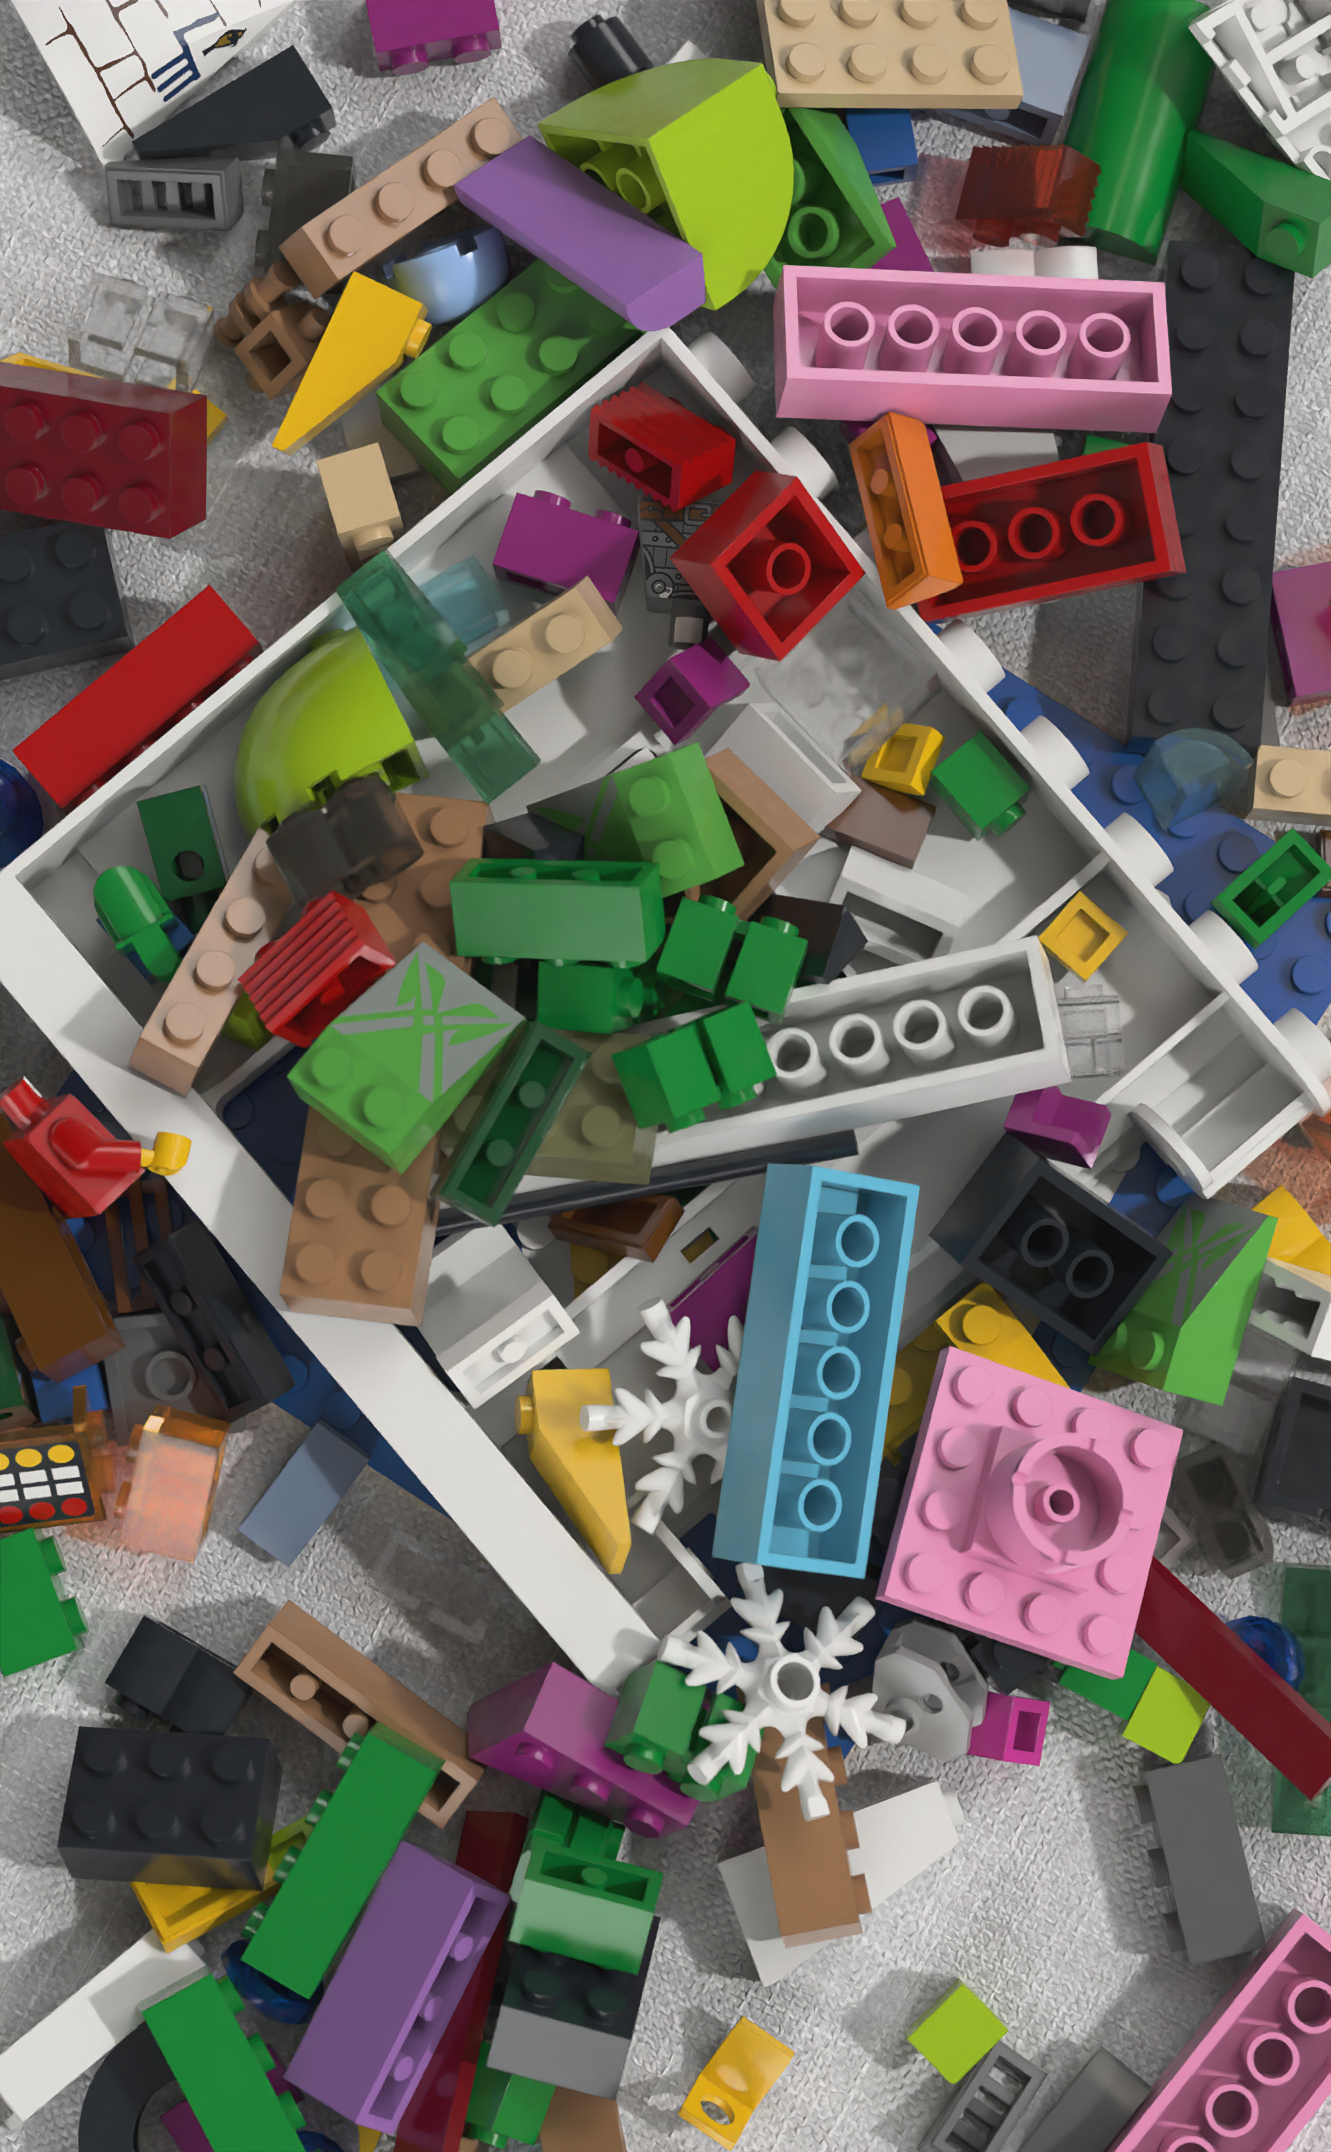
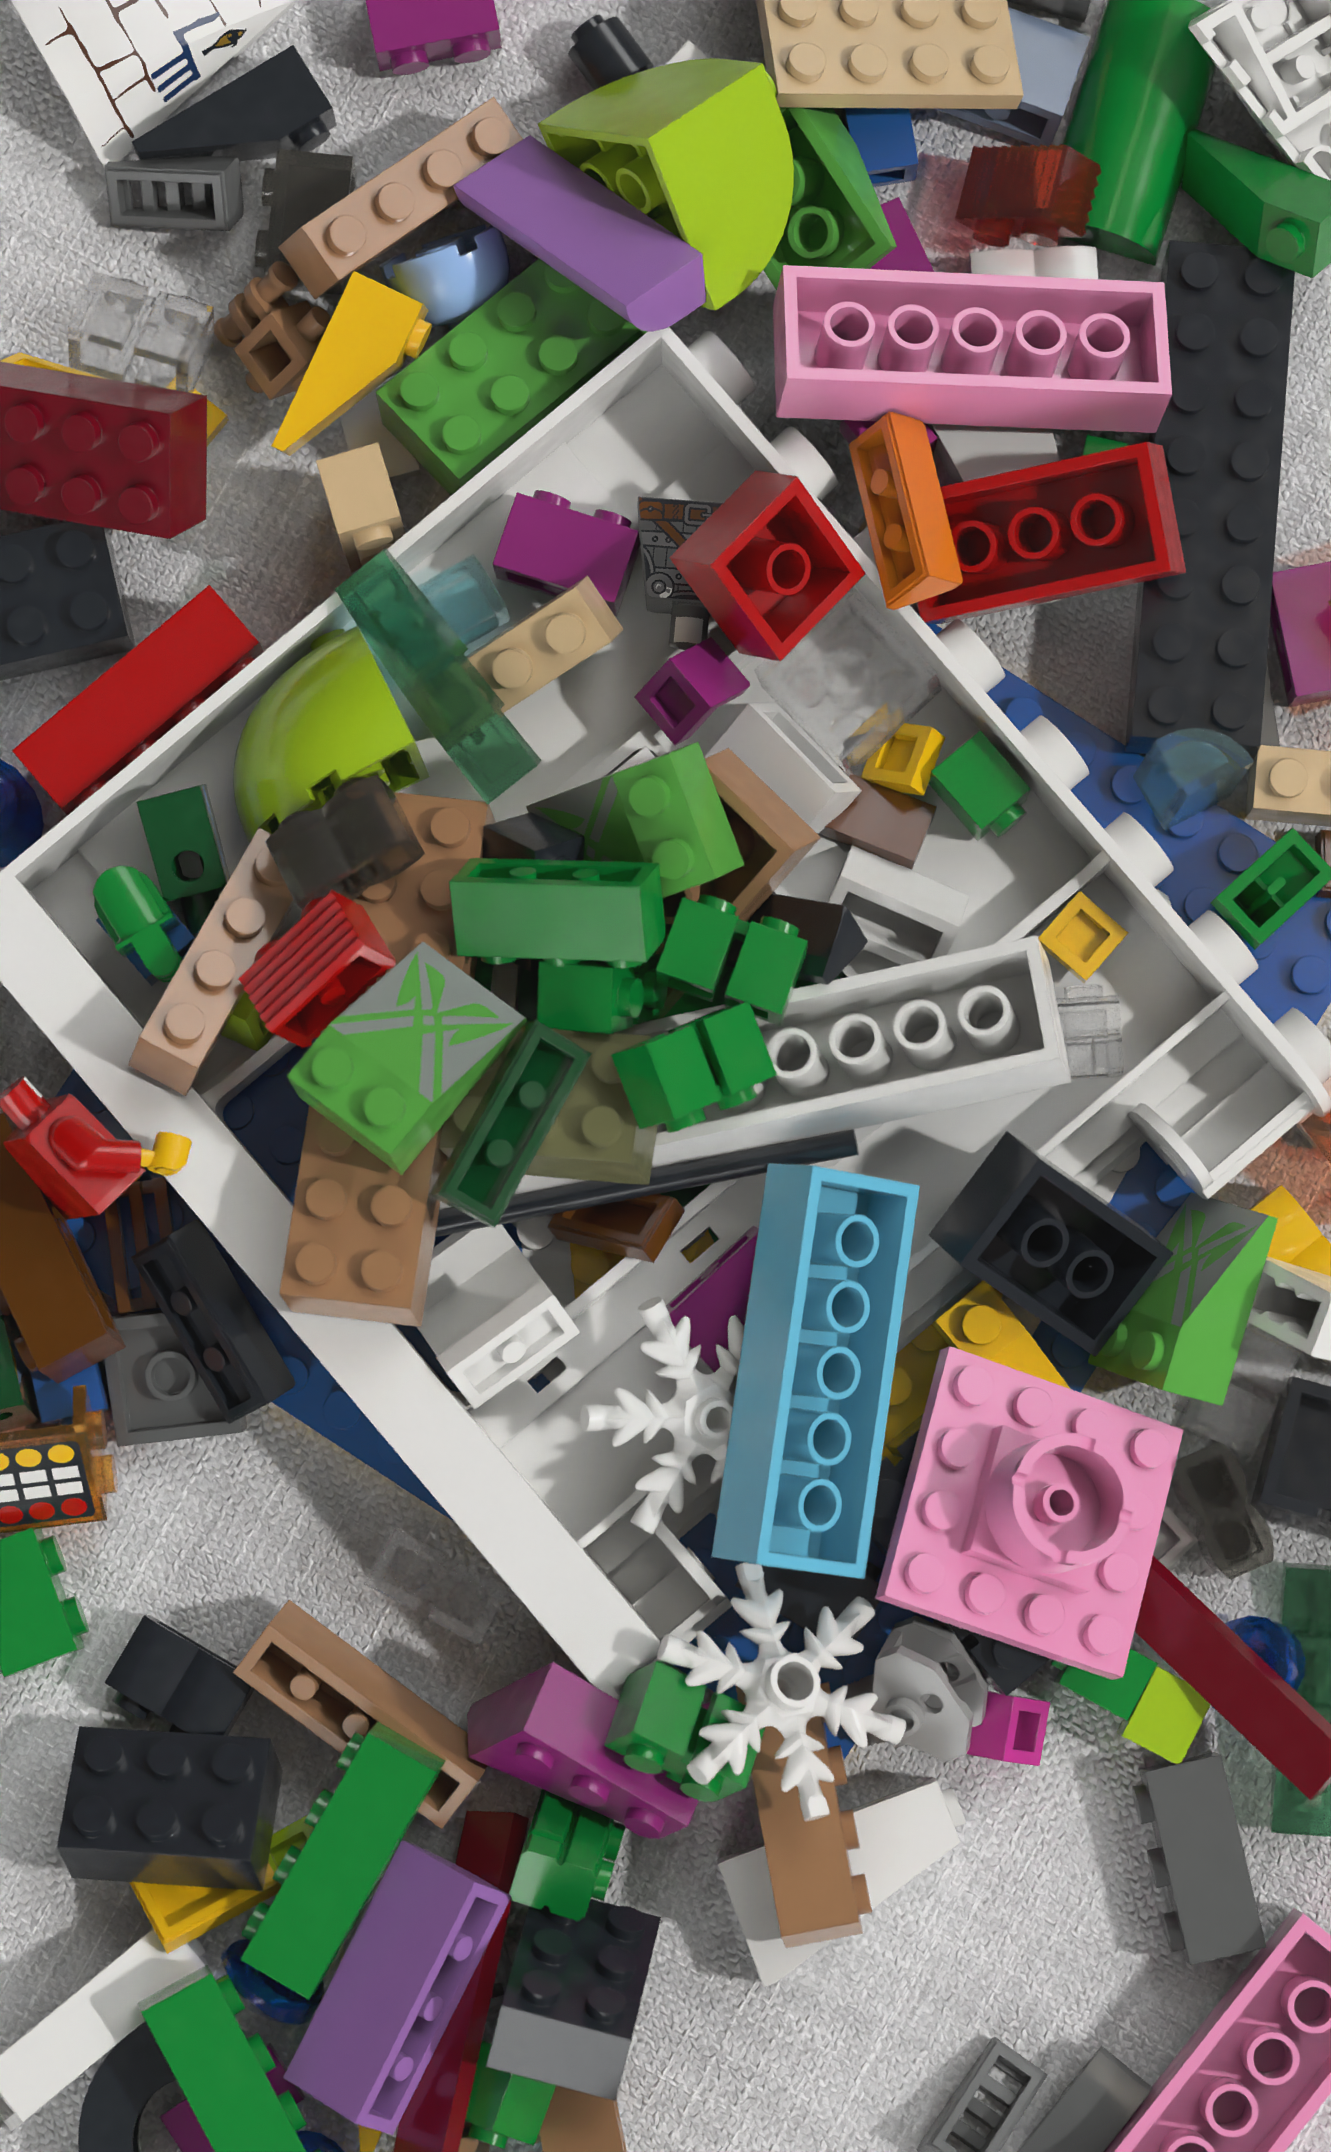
clear orange brick [114,1404,232,1564] -> none
sand blue slope [237,1418,371,1567] -> none
green brick [508,1839,664,1975] -> none
yellow slope [514,1368,632,1574] -> none
red brick [588,381,736,513] -> none
yellow bracket [677,2016,795,2151] -> none
lime panel [905,1978,1009,2084] -> none
magenta panel [1003,1085,1111,1169] -> none

